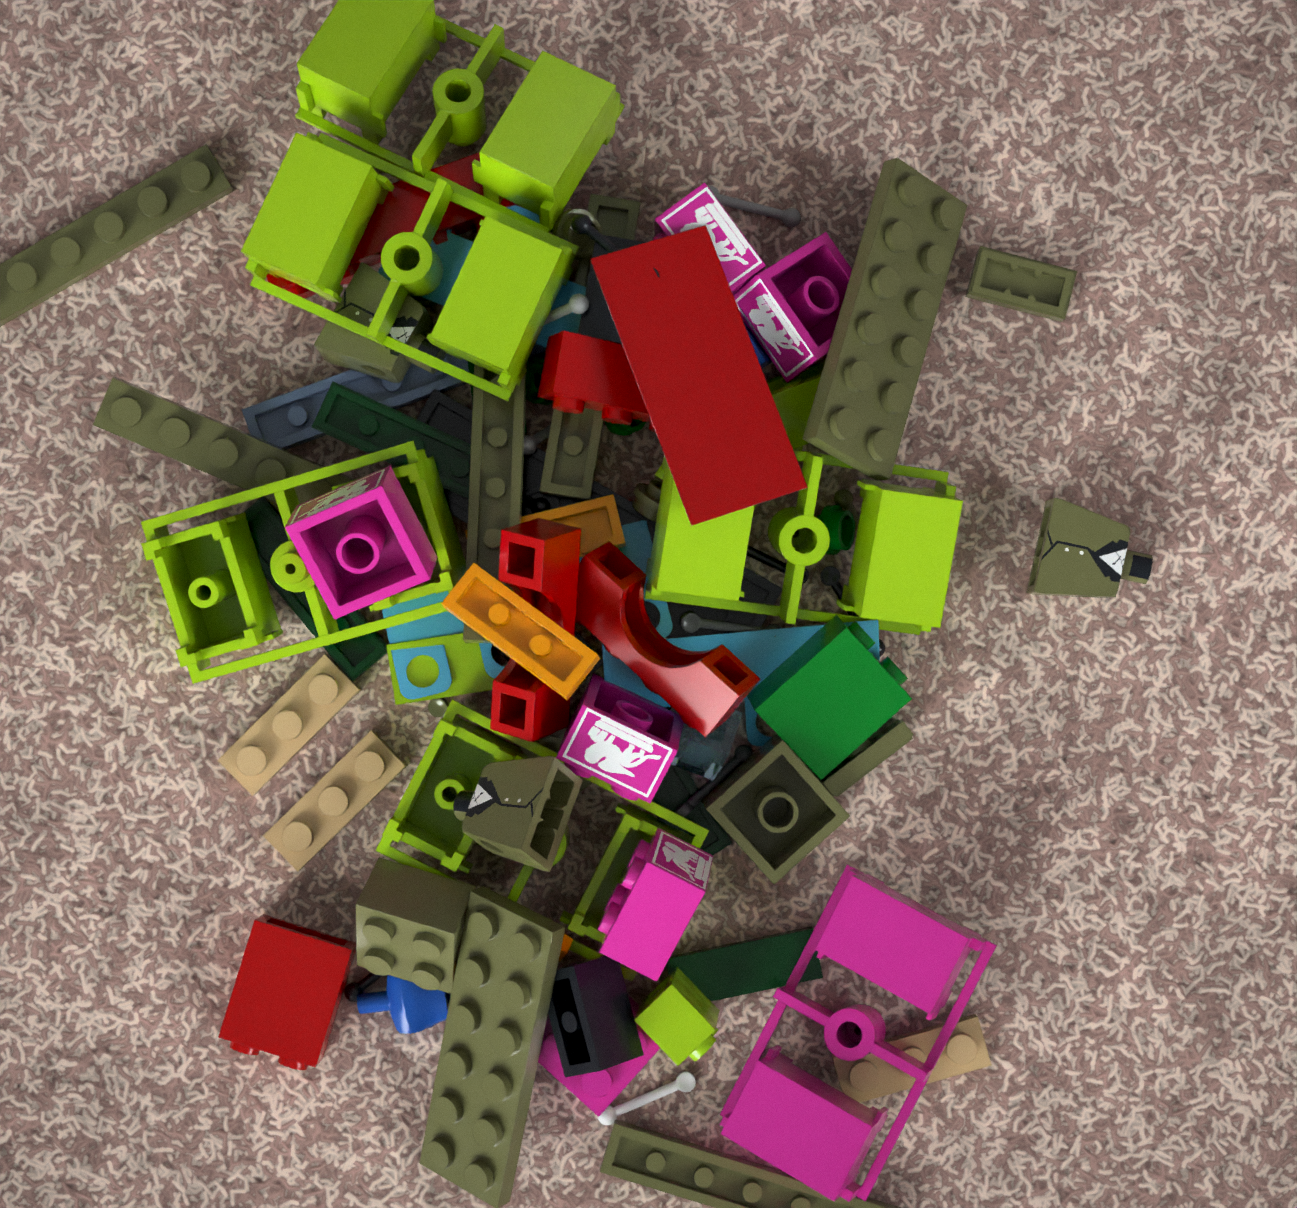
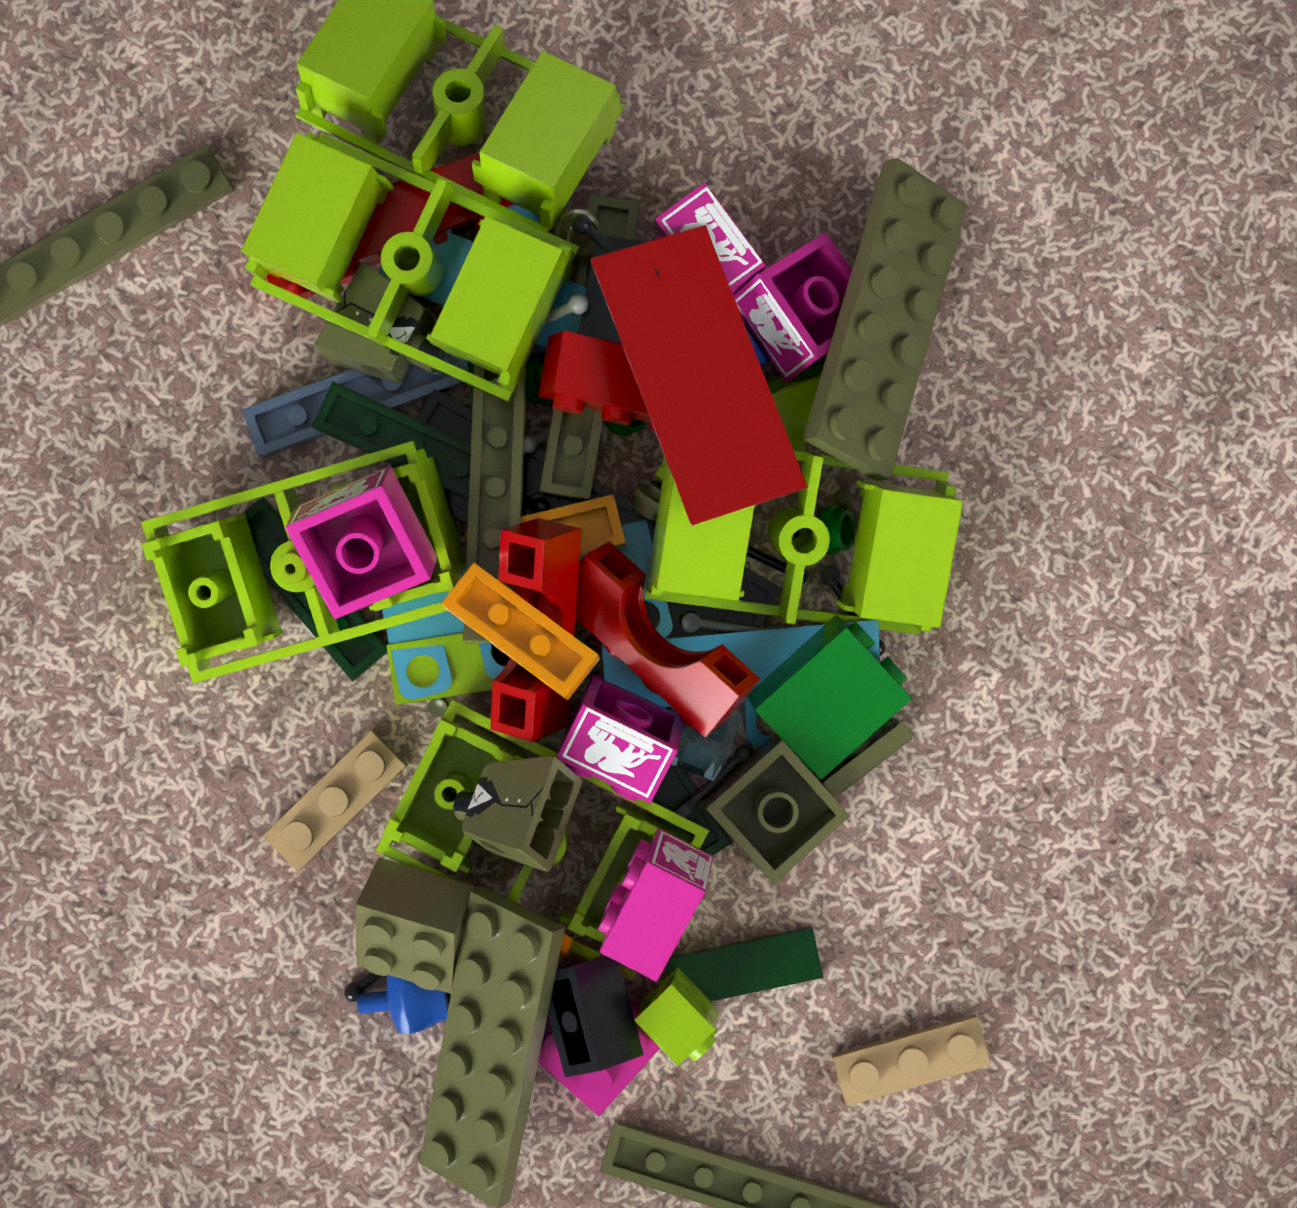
olive plate [93,377,355,504] -> none
tan plate [217,654,362,796] -> none
red brick [218,914,356,1070] -> none
white hinge [597,1071,696,1126] -> none
light grey hinge [708,186,801,227] -> none
dark pink piece [719,865,997,1202] -> none
olive plate [965,246,1077,322] -> none
olive torso [1026,498,1153,598] -> none

